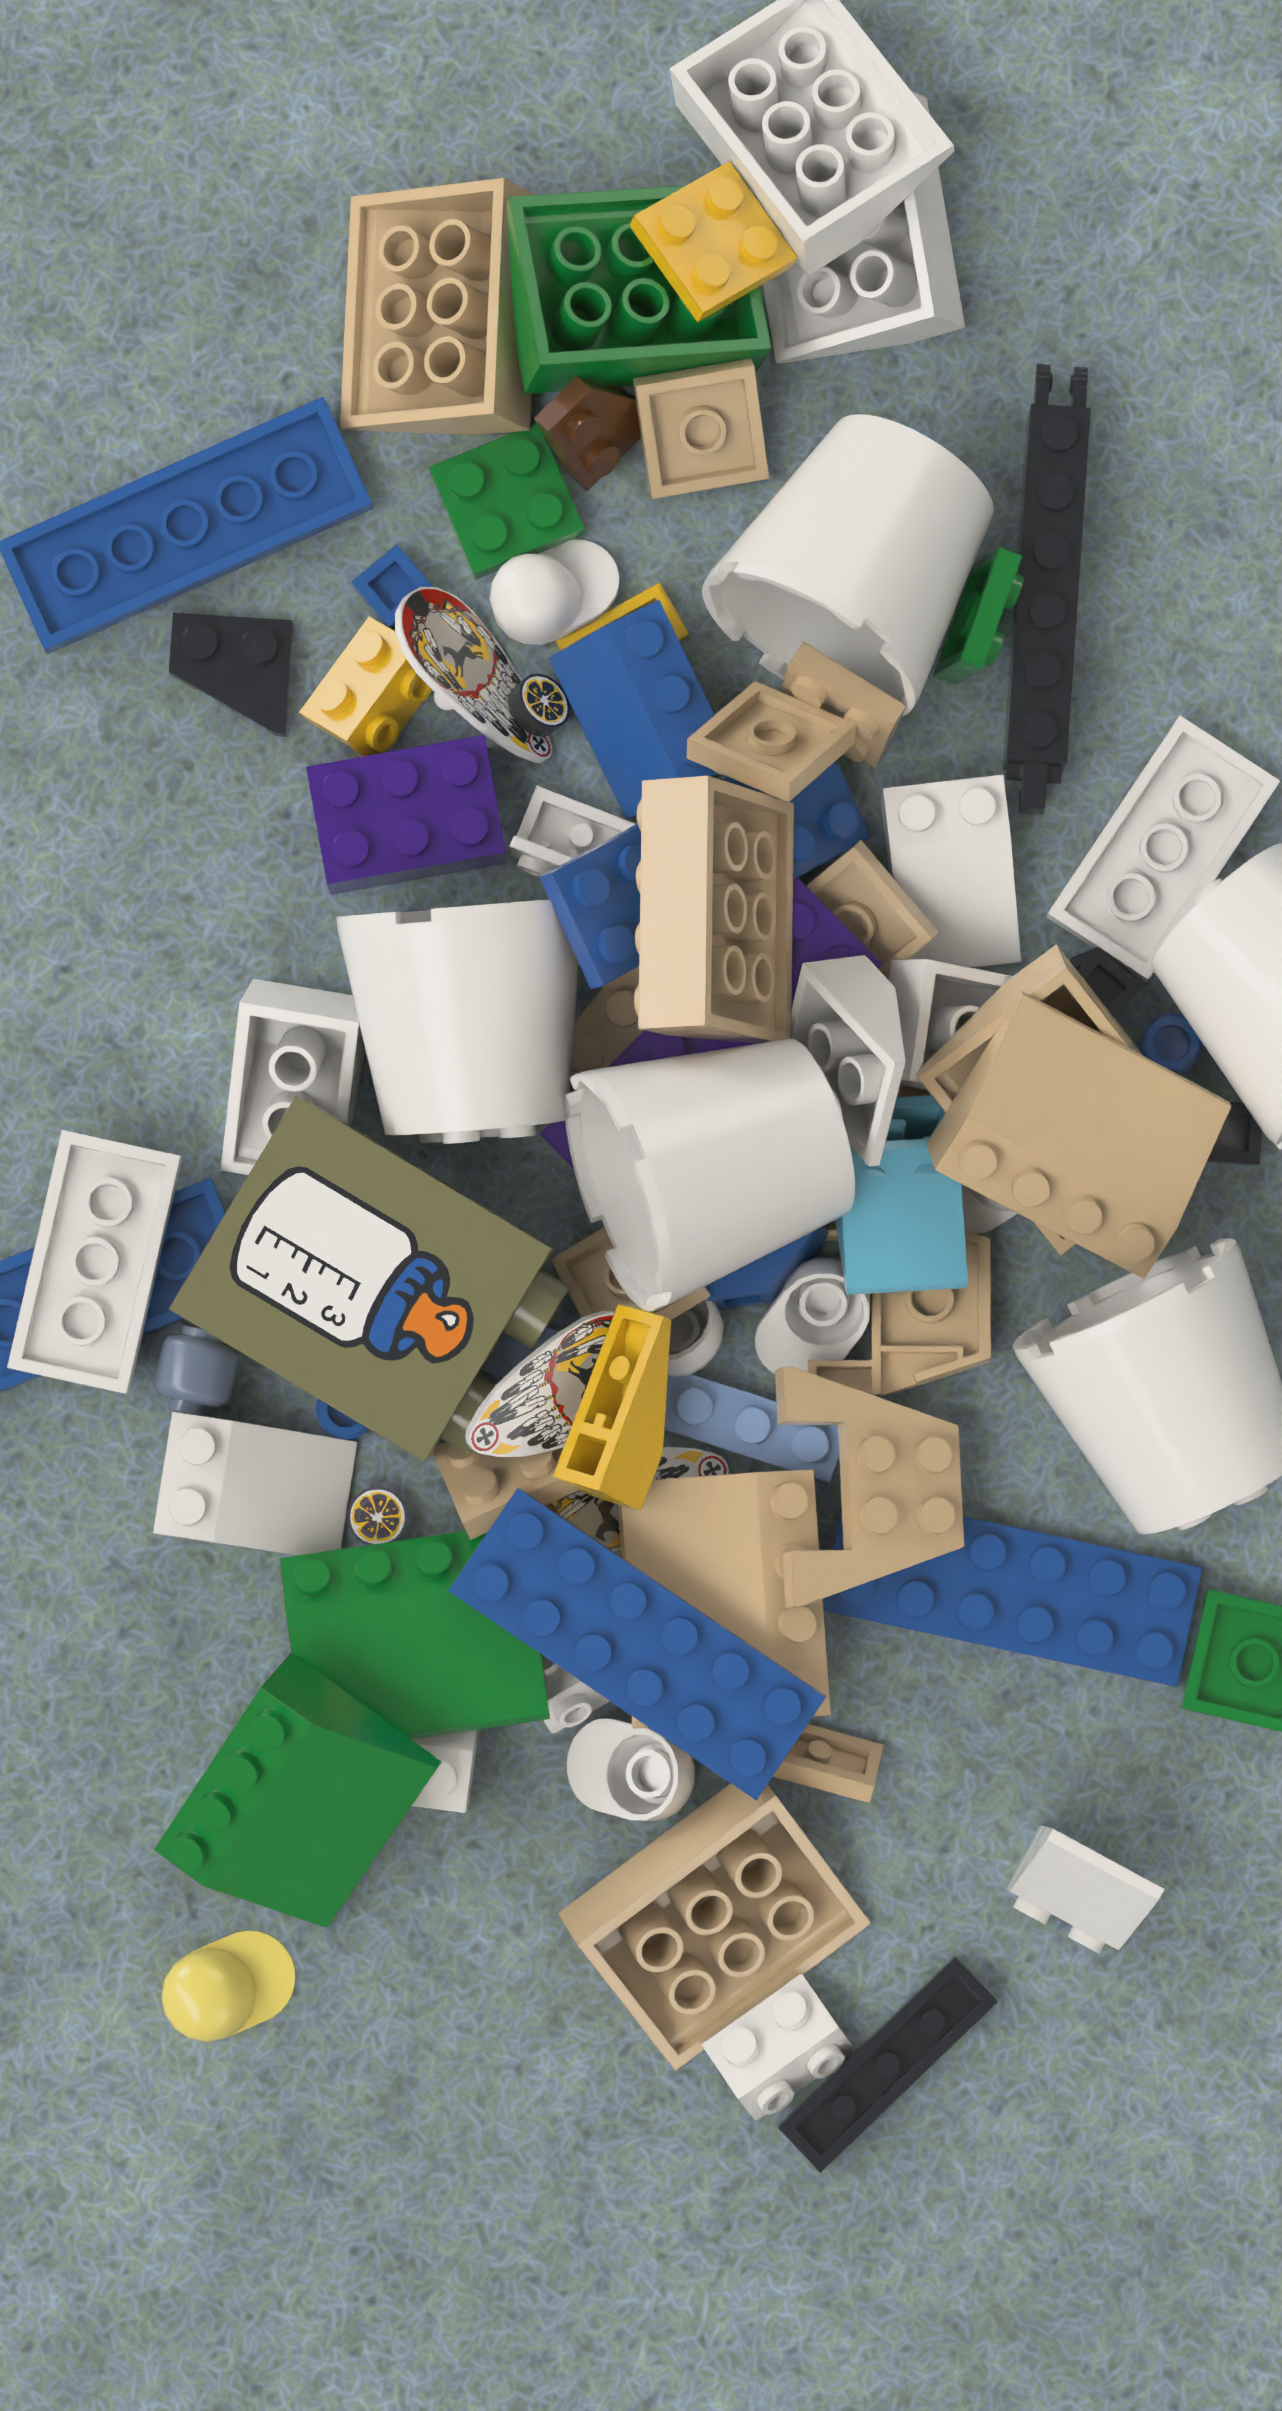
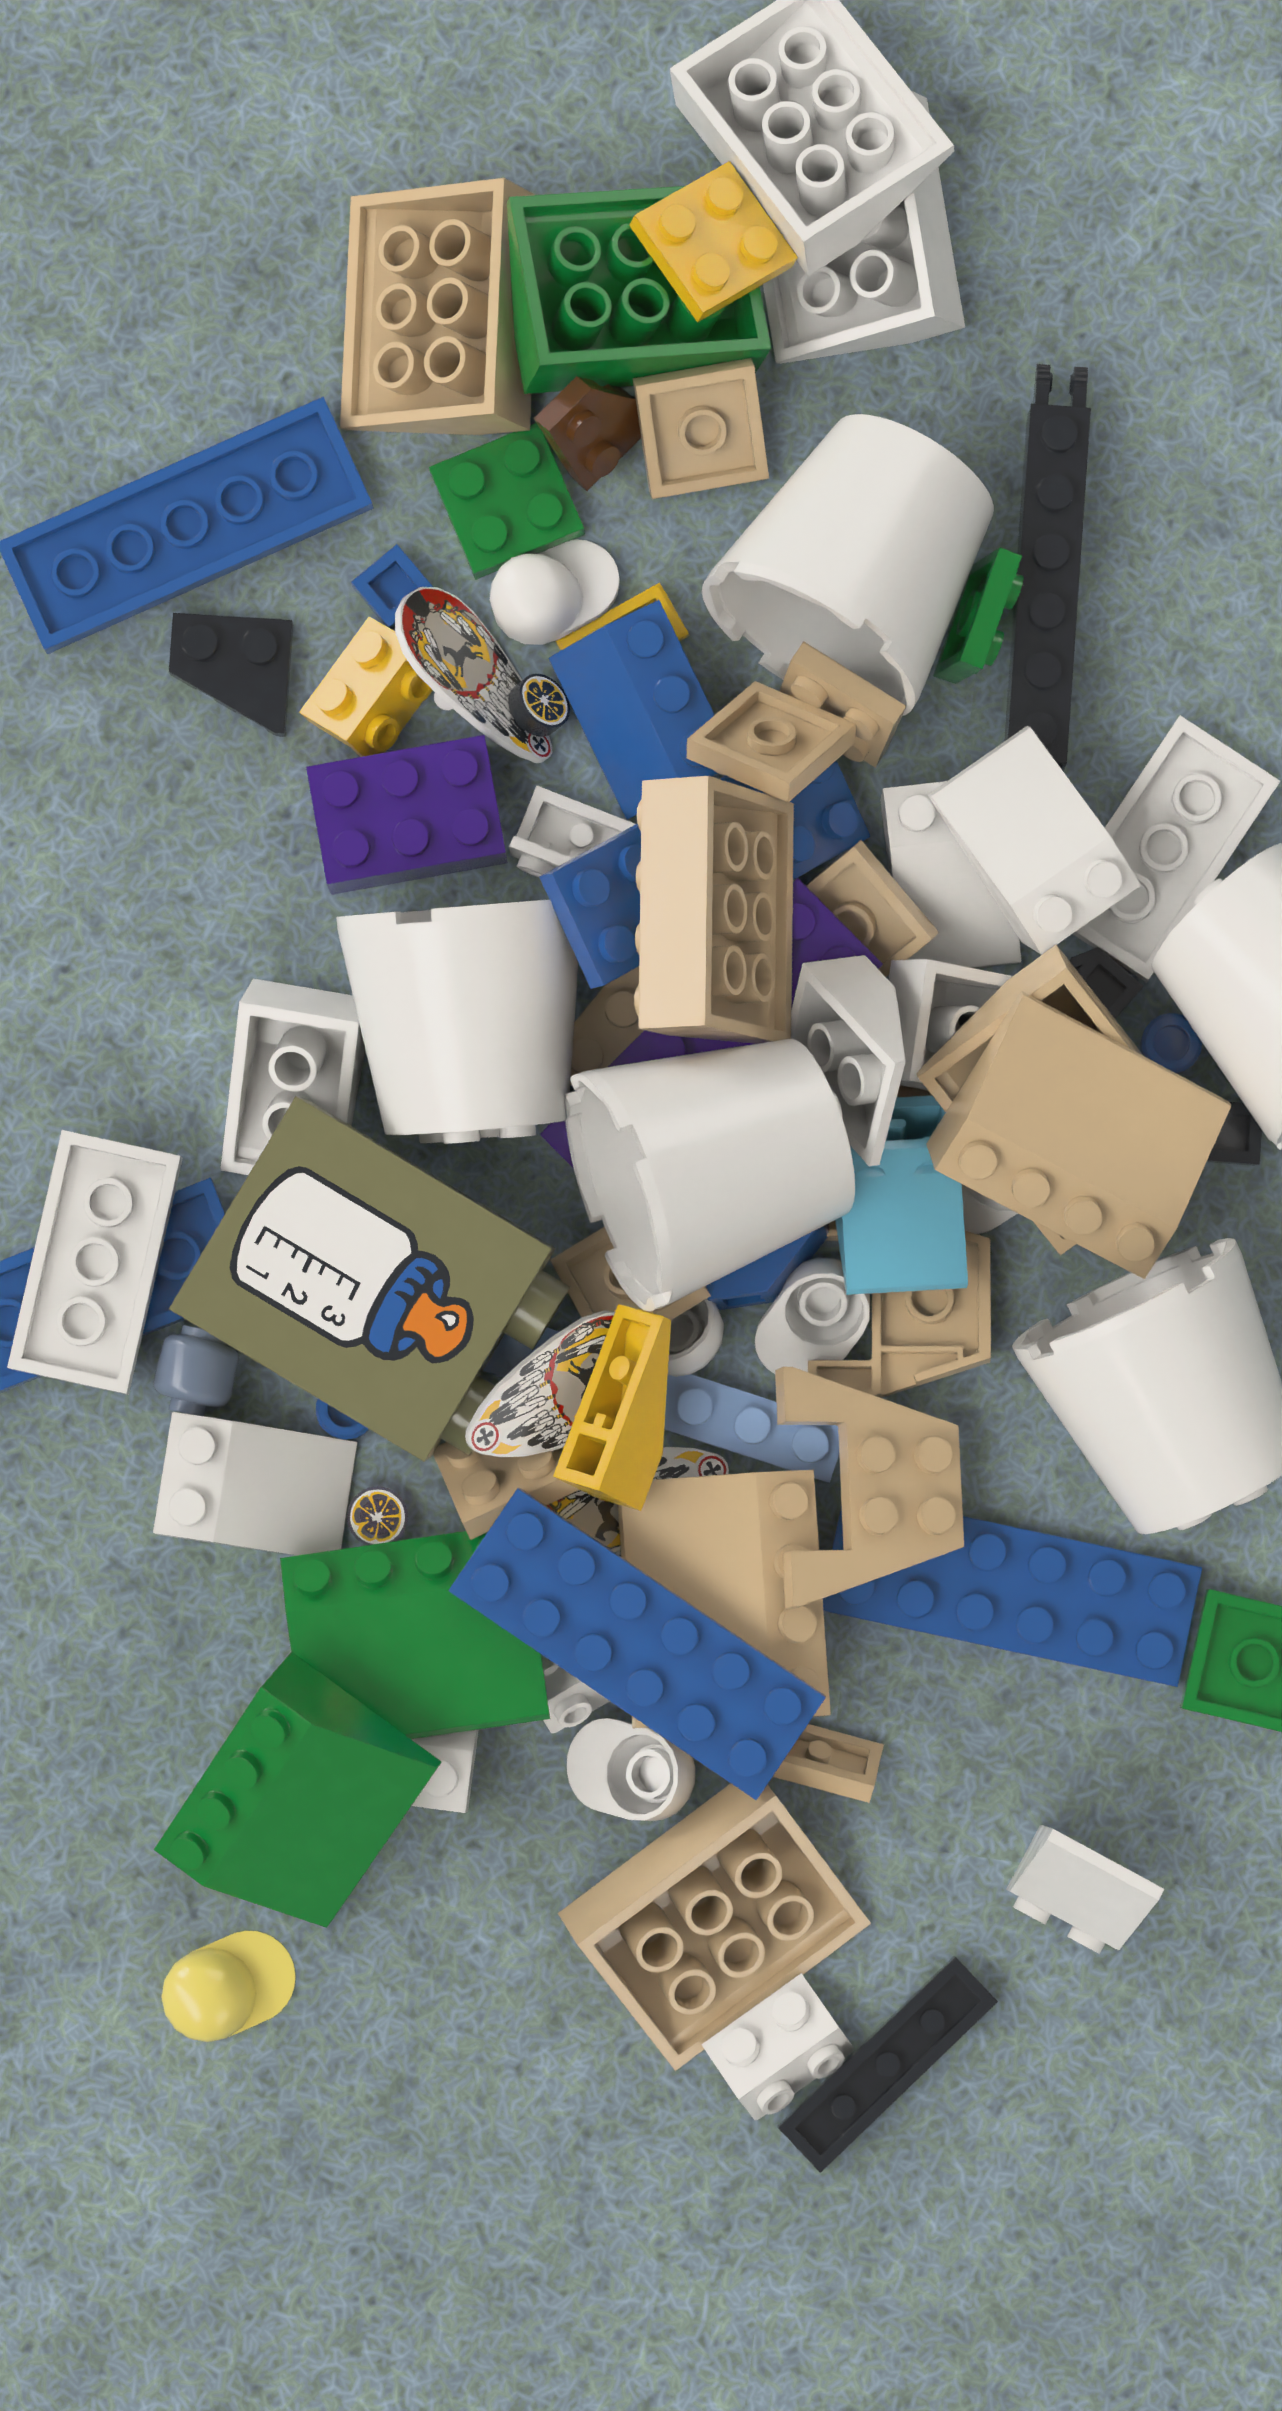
none -> white slope [928,726,1141,955]

